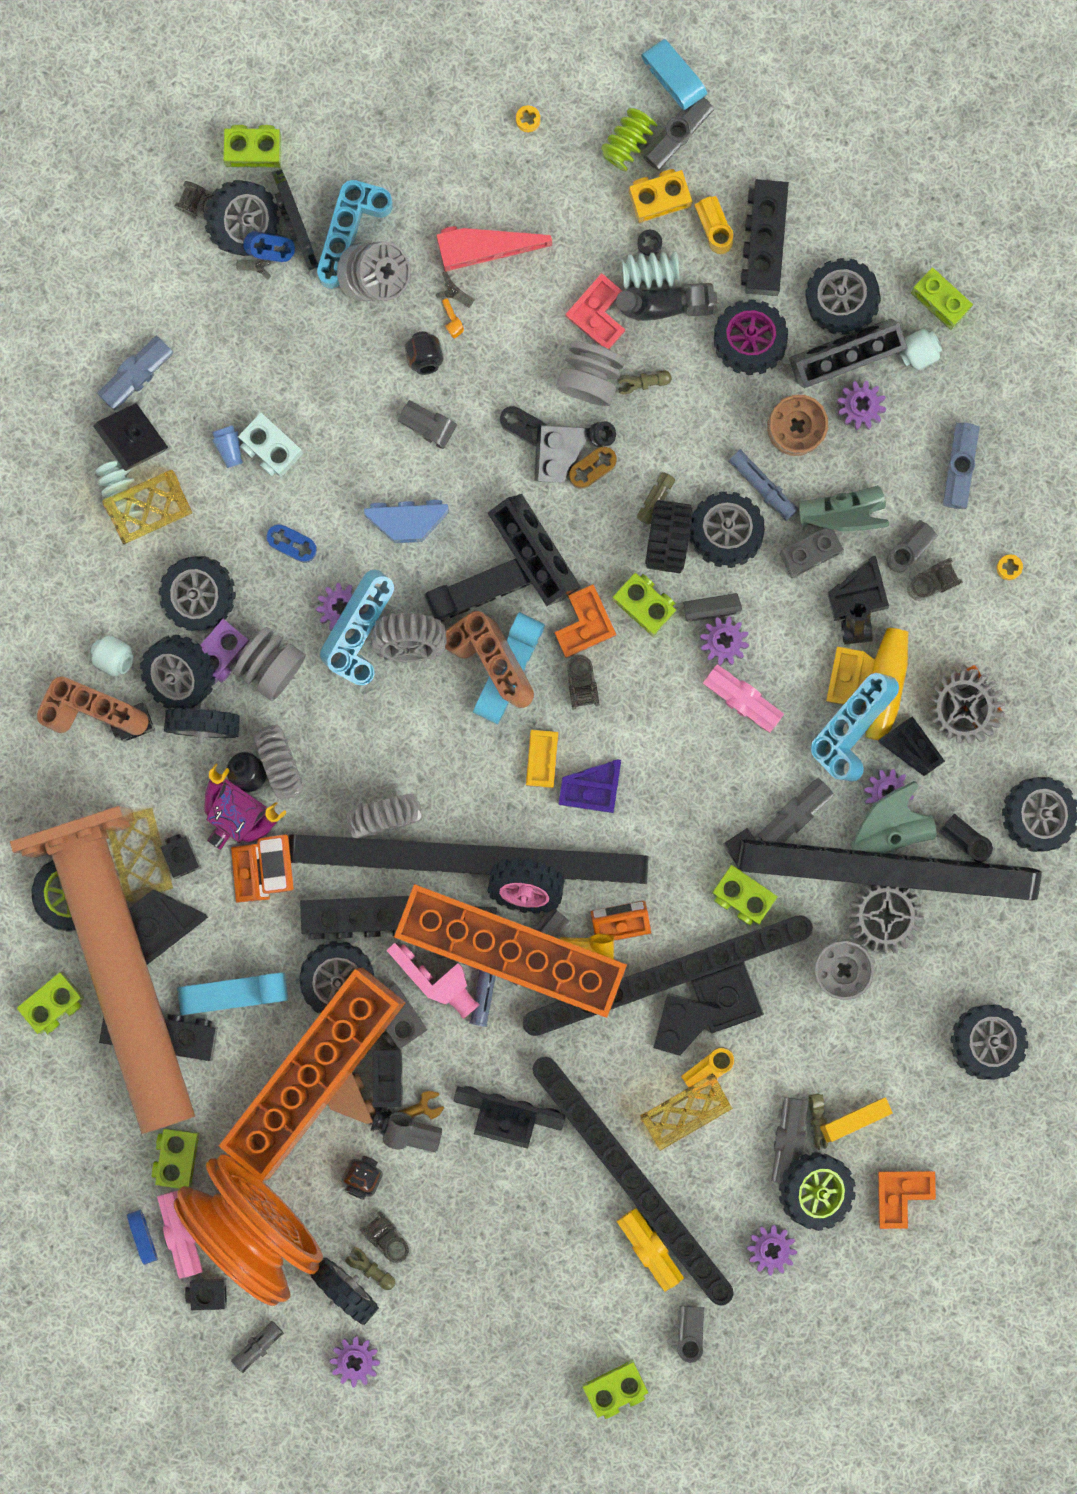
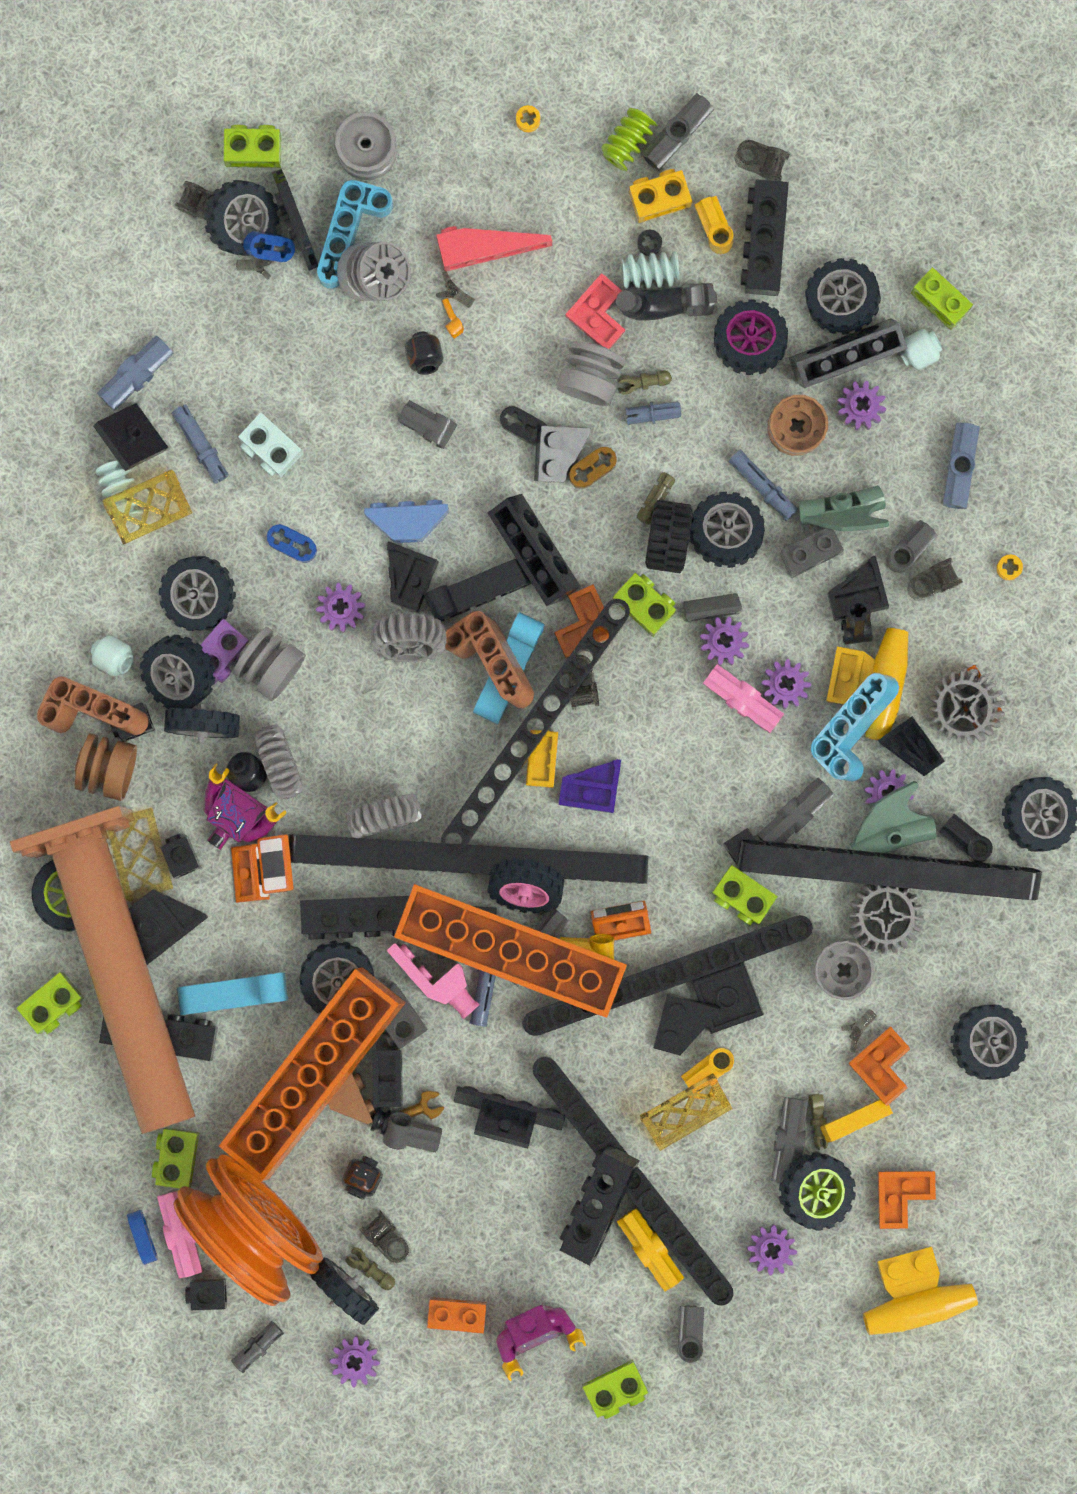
medium blue cone [212,425,243,468] -> none
medium azure beam [320,569,394,685] -> none
black bush [588,421,617,447] -> none
medium azure beam [641,39,707,110] -> none
none -> medium nougat wheel [74,733,137,801]
none -> sand blue pin [171,404,229,484]
none -> light grey wheel [335,112,398,181]
none -> black wing [387,541,439,613]
none -> orange brick [427,1297,487,1334]
none -> black beam [441,599,630,854]
none -> magenta torso [496,1305,586,1381]
none -> black brick [560,1145,640,1266]
none -> sand blue axle [625,401,681,425]
none -> clear smoke piece [734,140,790,181]
none -> medium lavender gear [761,659,811,709]
none -> clear smoke bar [841,1009,877,1052]
none -> orange plate [849,1026,910,1106]
none -> yellow plate [863,1247,978,1335]

